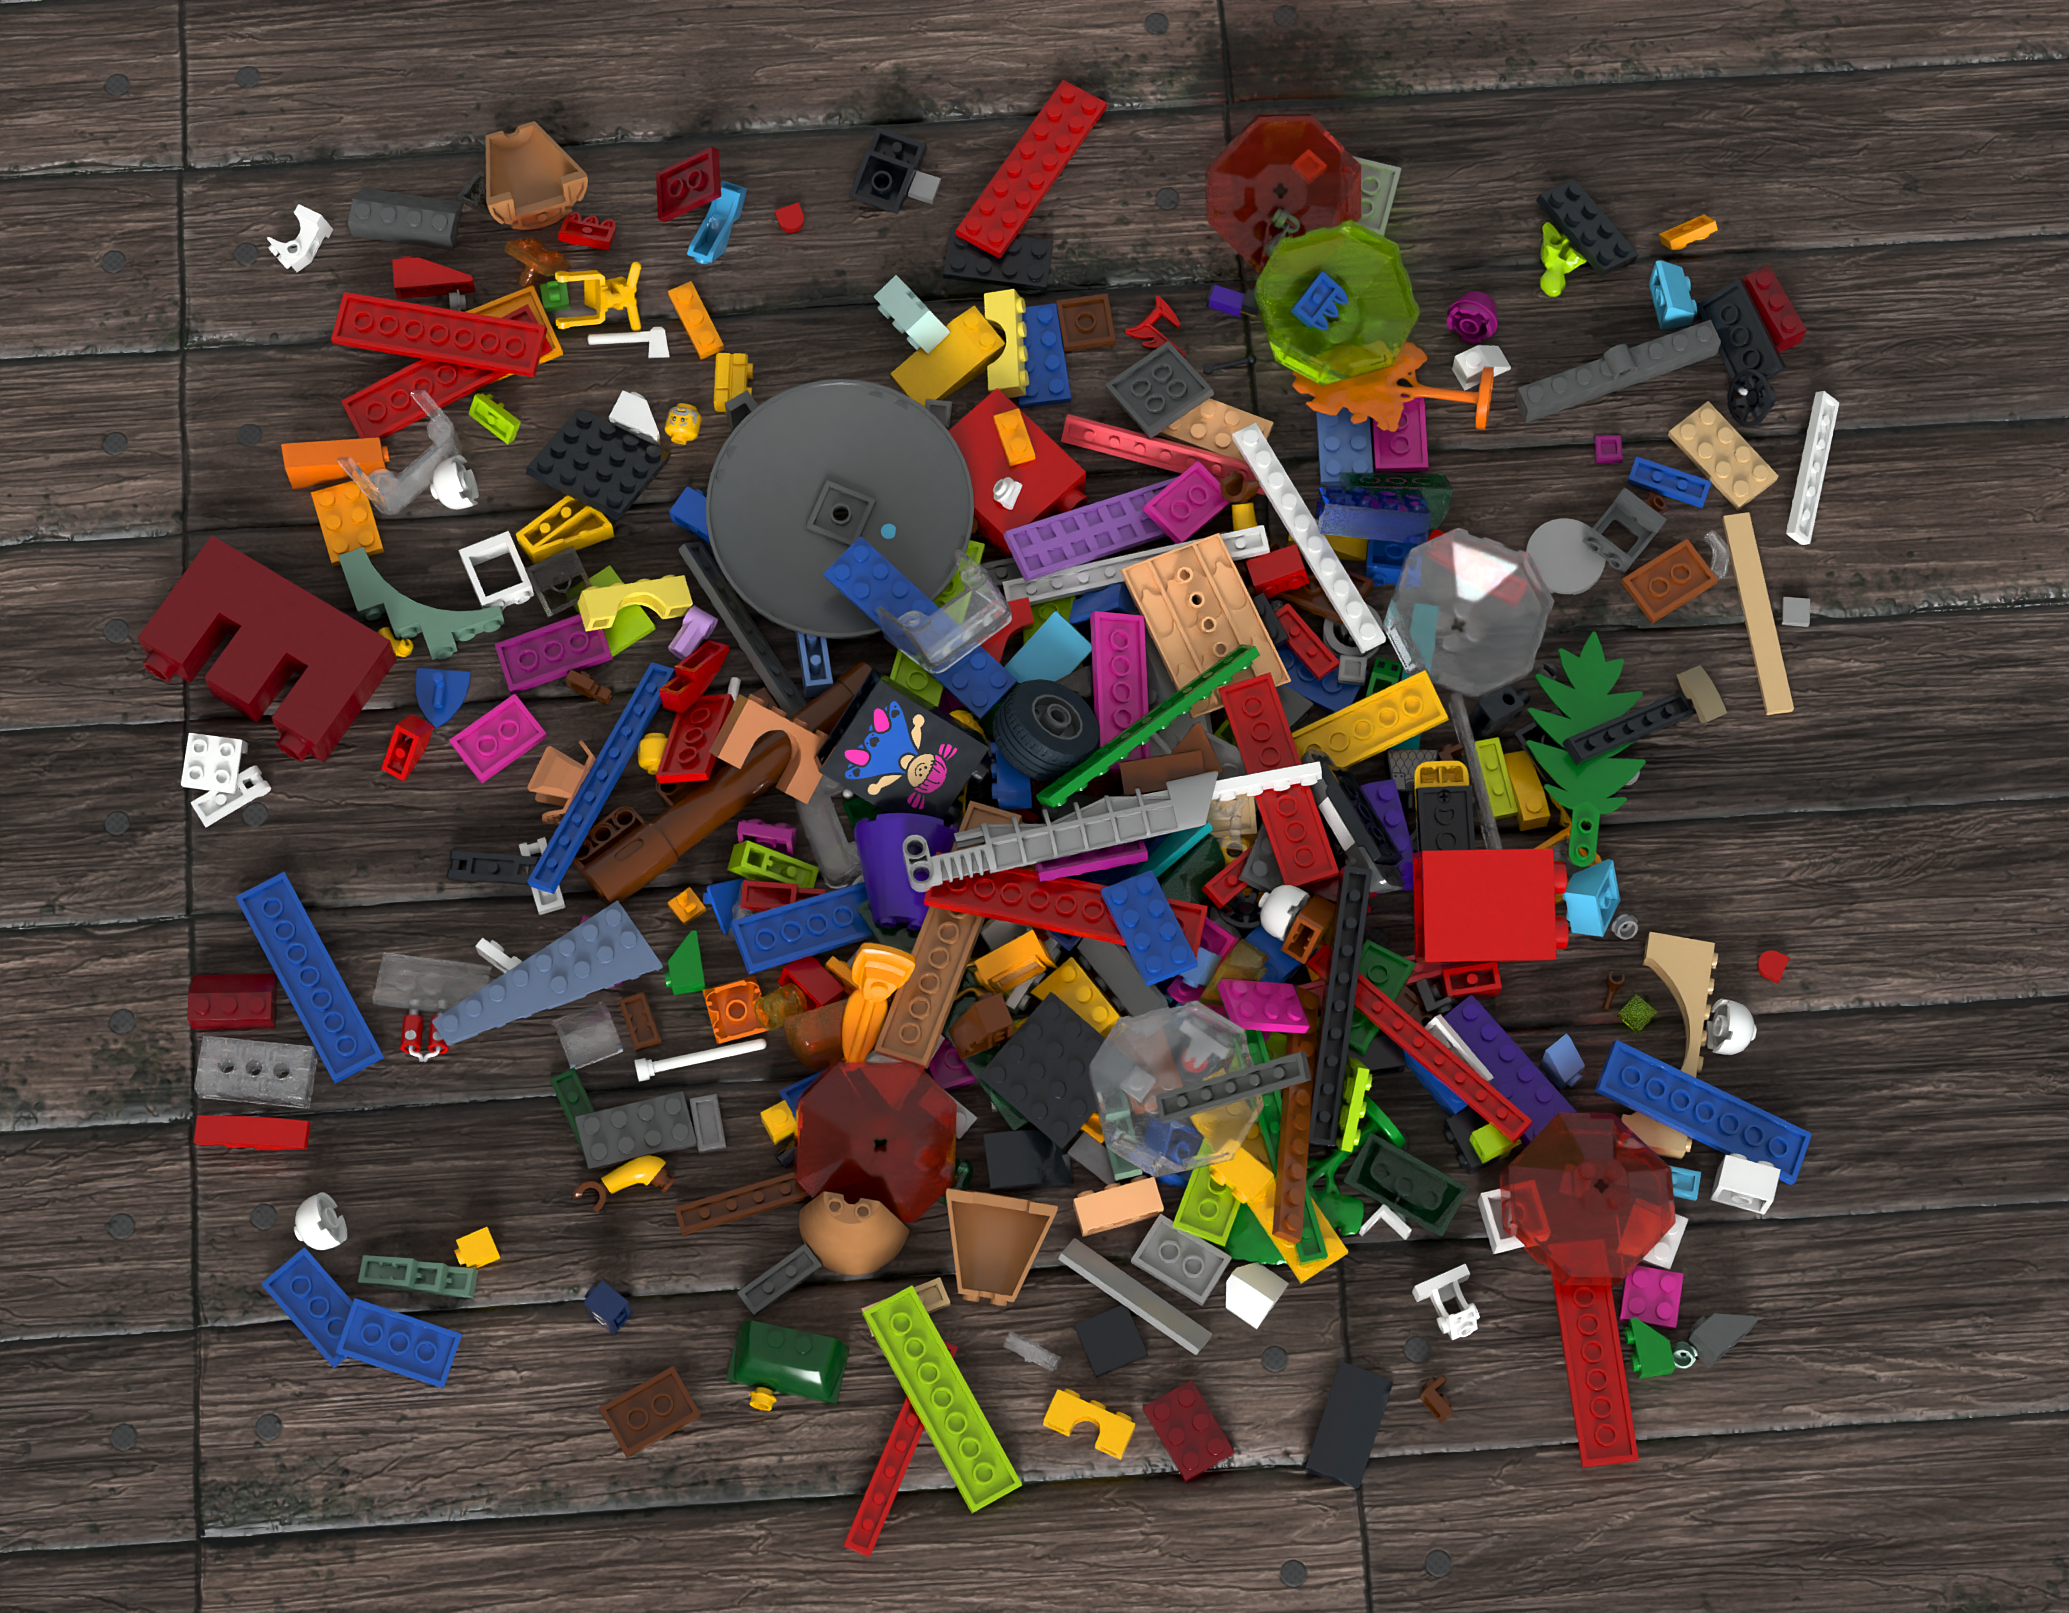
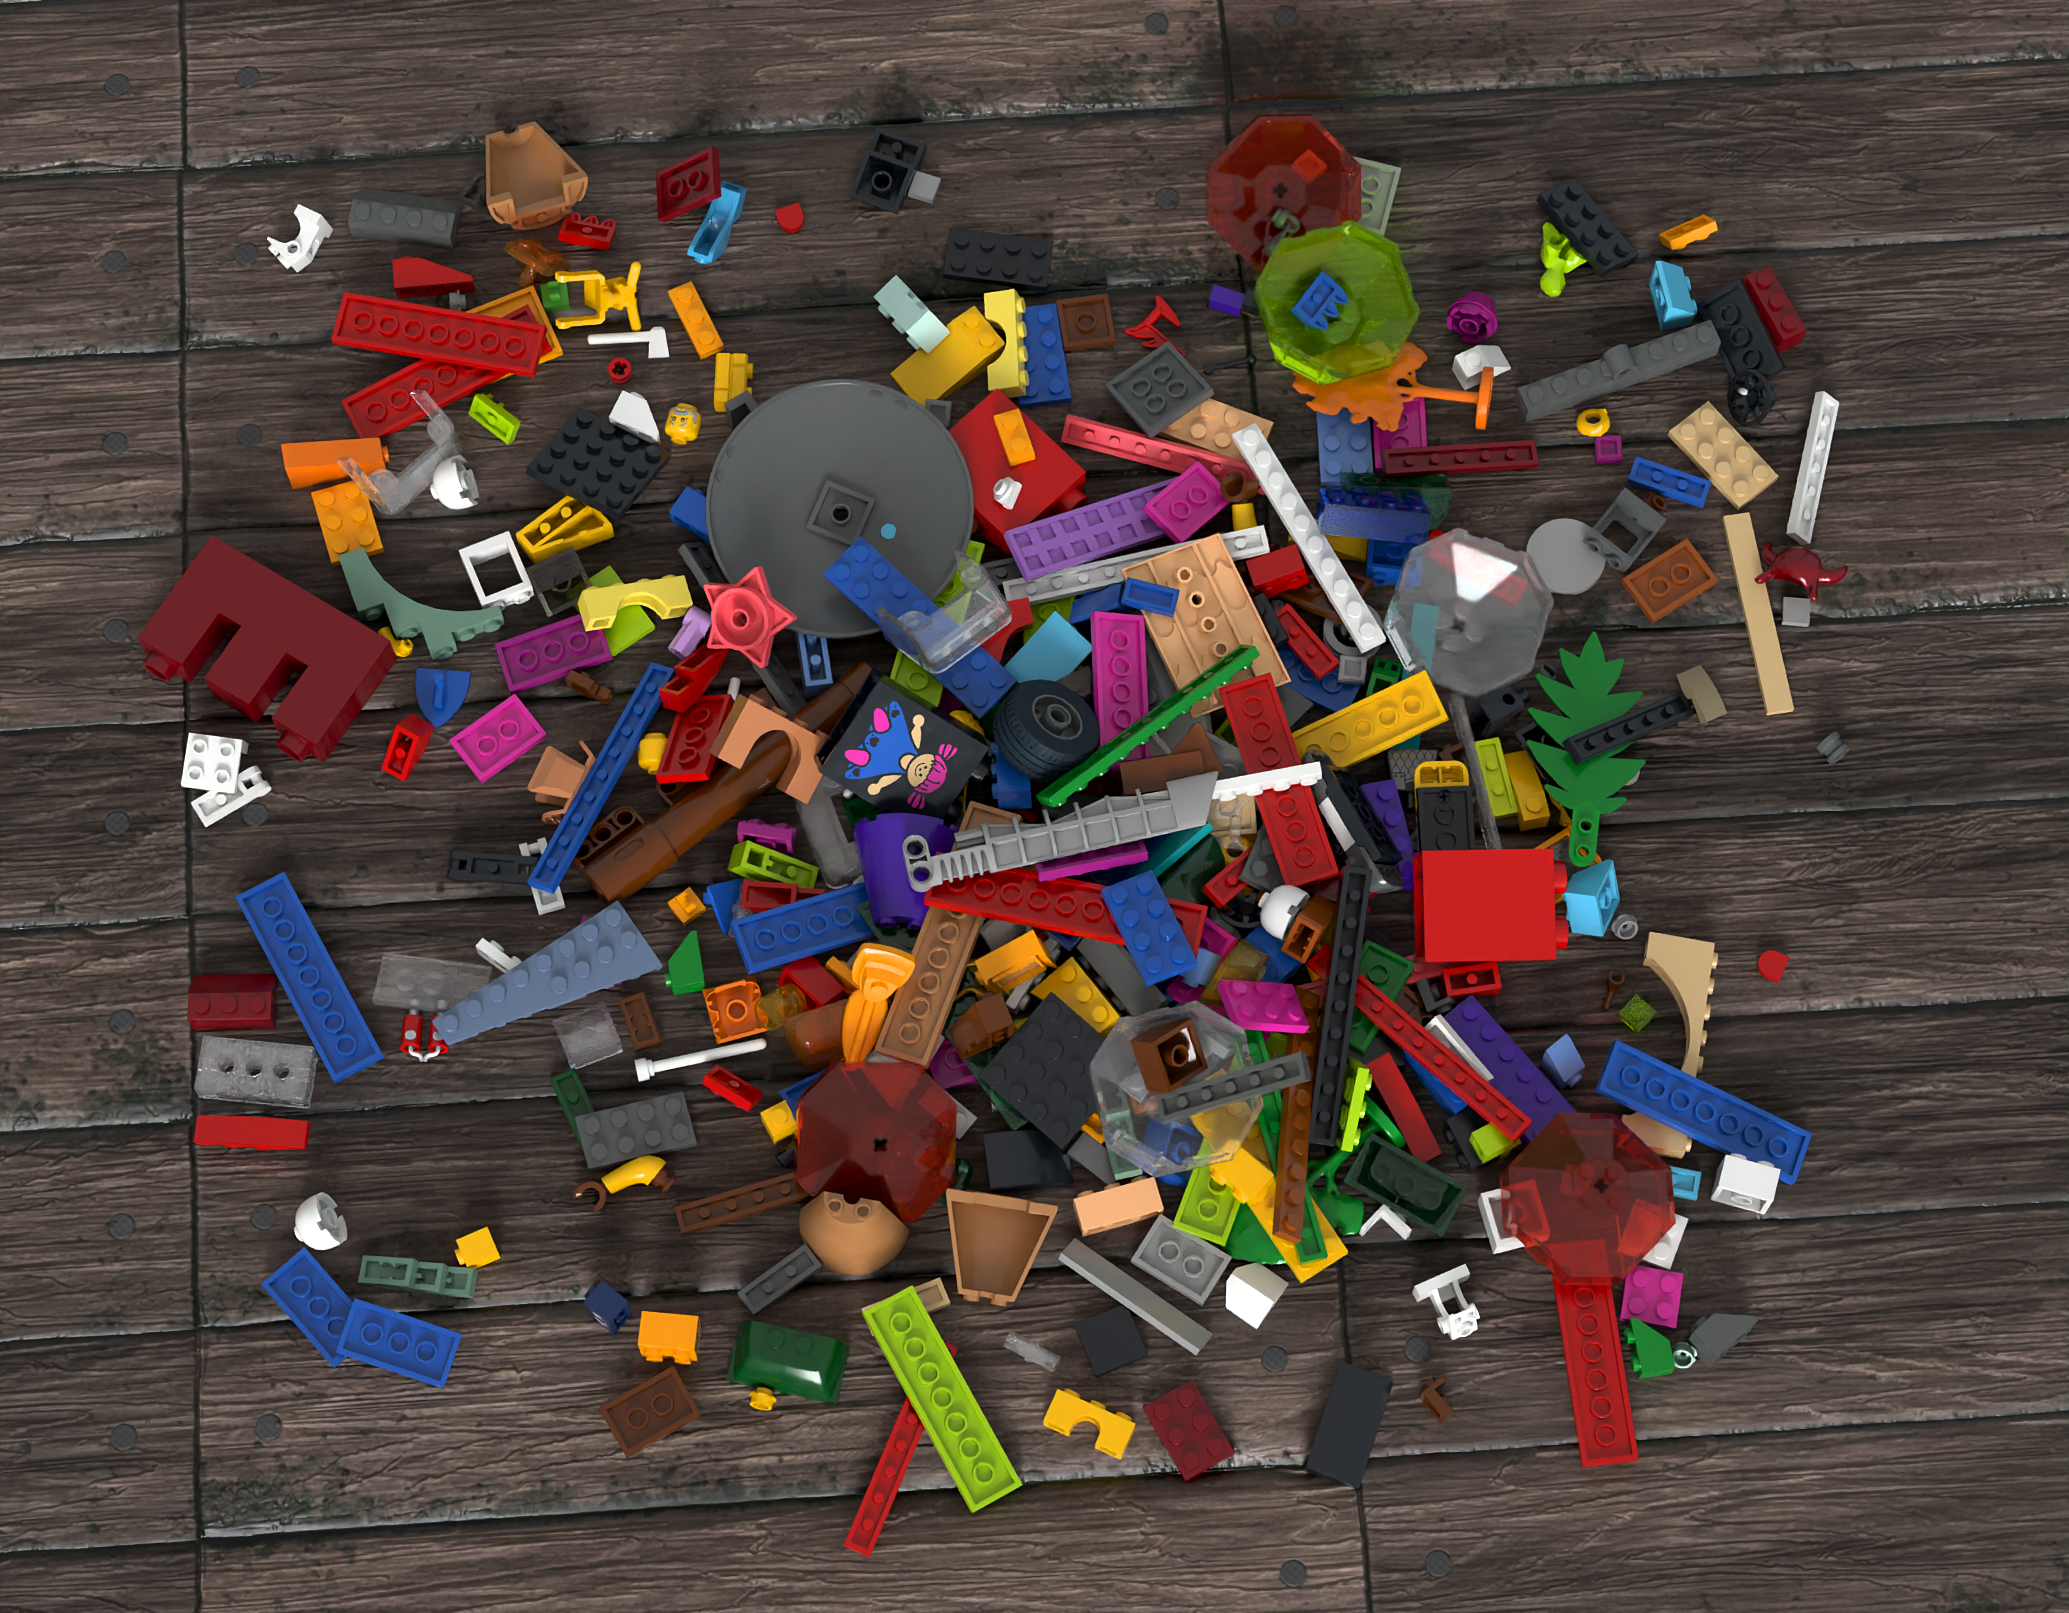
flat silver tile [690,1094,727,1154] -> none
red plate [956,80,1107,259] -> none
clear arm [1704,530,1730,580] -> none
white cylinder [1706,999,1757,1055] -> none
none -> red bush [608,358,632,385]
none -> light orange brick [638,1311,702,1365]
none -> red plate [702,1064,764,1112]
none -> coral plate [703,566,797,668]
none -> blue tile [1121,577,1180,618]
none -> reddish brown slope [1130,1018,1208,1093]
none -> red slope [1365,1052,1442,1167]
none -> dark red plate [1380,440,1539,478]
none -> yellow piece [1576,409,1610,437]
none -> dark red piece [1755,542,1848,602]
none -> dark grey wheel [1816,731,1851,765]

